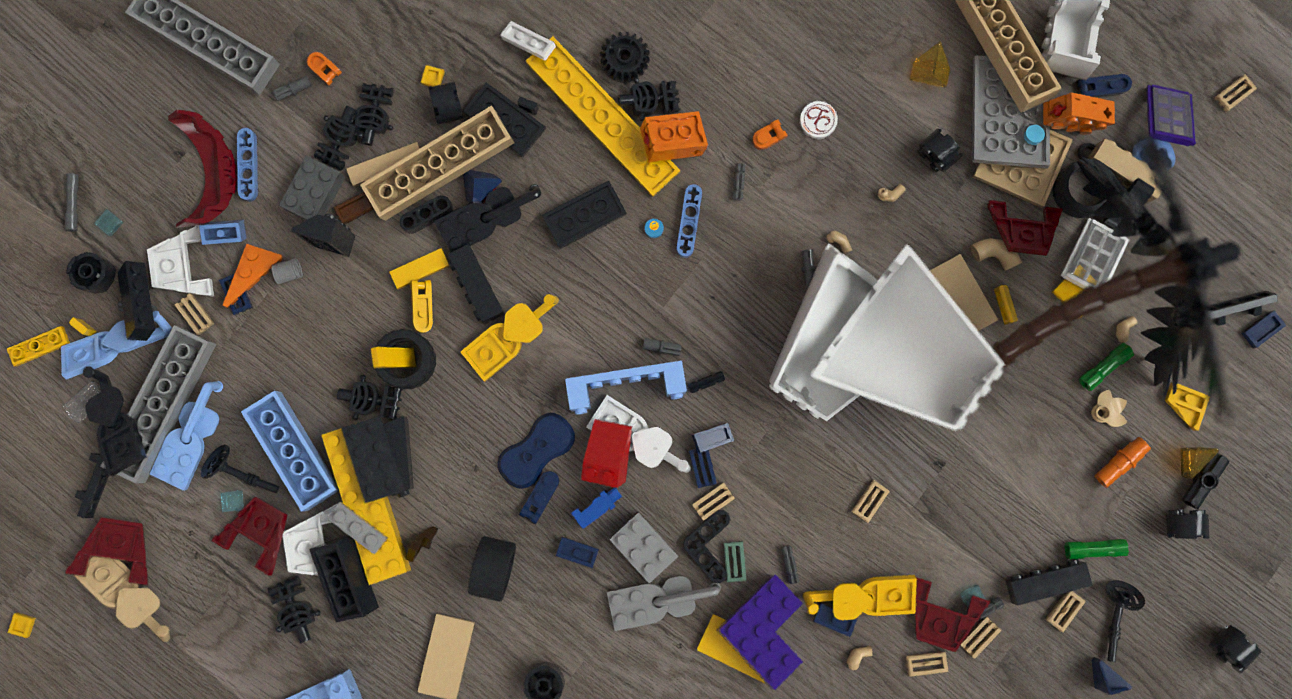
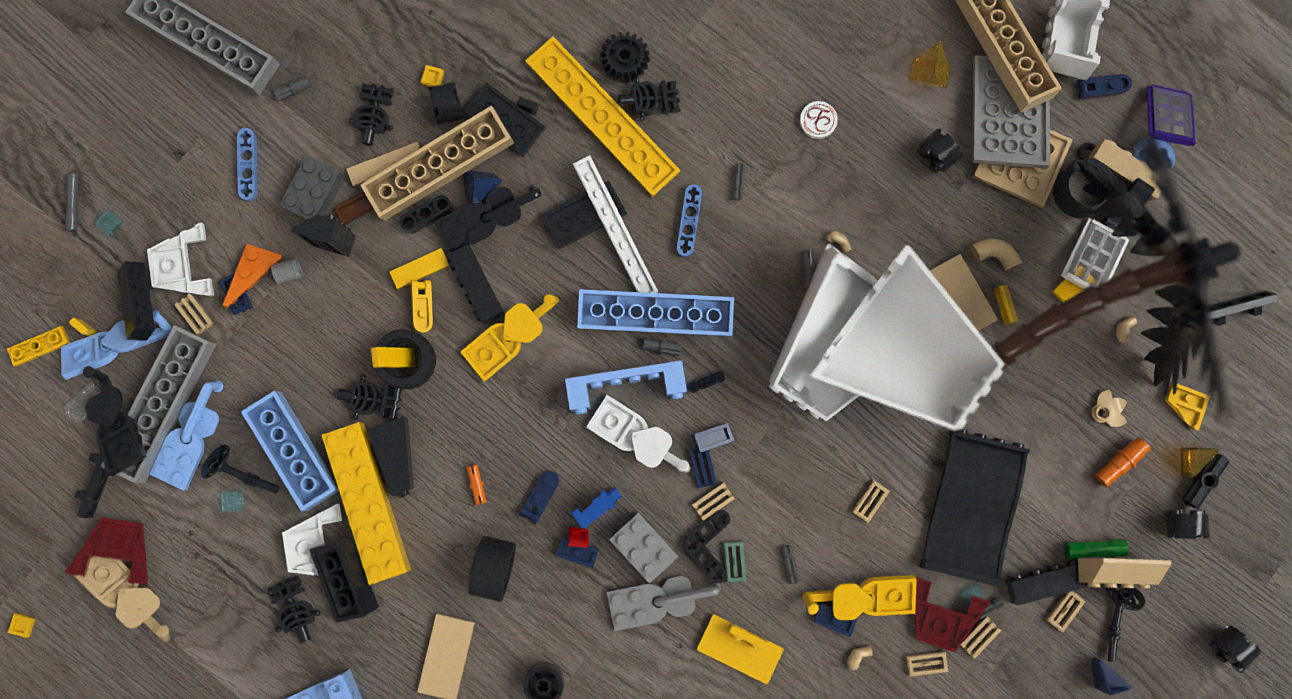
black brick [66,252,116,294] -> none
dark red windscreen [168,110,237,228] -> none
medium blue brick [199,220,246,245] -> none
dark red wing [211,497,288,576] -> none
orange plate [307,52,342,86] -> none
black torso [314,105,364,171] -> none
light grey plate [327,502,388,554] -> none
black plate [341,416,404,504] -> none
dark brown slope [406,526,439,562] -> none
dark blue plate [498,413,575,489] -> none
white plate [500,21,556,61] -> none
red slope [581,419,632,488] -> none
orange piece [640,111,708,162] -> none
dark azure tile [645,219,664,238] -> none
dark purple piece [717,574,803,690] -> none
orange plate [752,119,788,150] -> none
tan arm [878,184,906,202] -> none
dark red wing [987,200,1063,256] -> none
medium azure tile [1024,125,1045,145] -> none
orange piece [1043,92,1115,135] -> none
green axle [1078,342,1134,391] -> none
tan tile [1214,74,1257,112] -> none
dark blue tile [1241,310,1286,349] -> none
none -> orange pin [466,465,487,505]
none -> red tile [568,527,589,548]
none -> white tile [573,155,658,293]
none -> light blue brick [577,289,734,336]
none -> black panel [920,429,1030,587]
none -> tan slope [1078,558,1171,588]

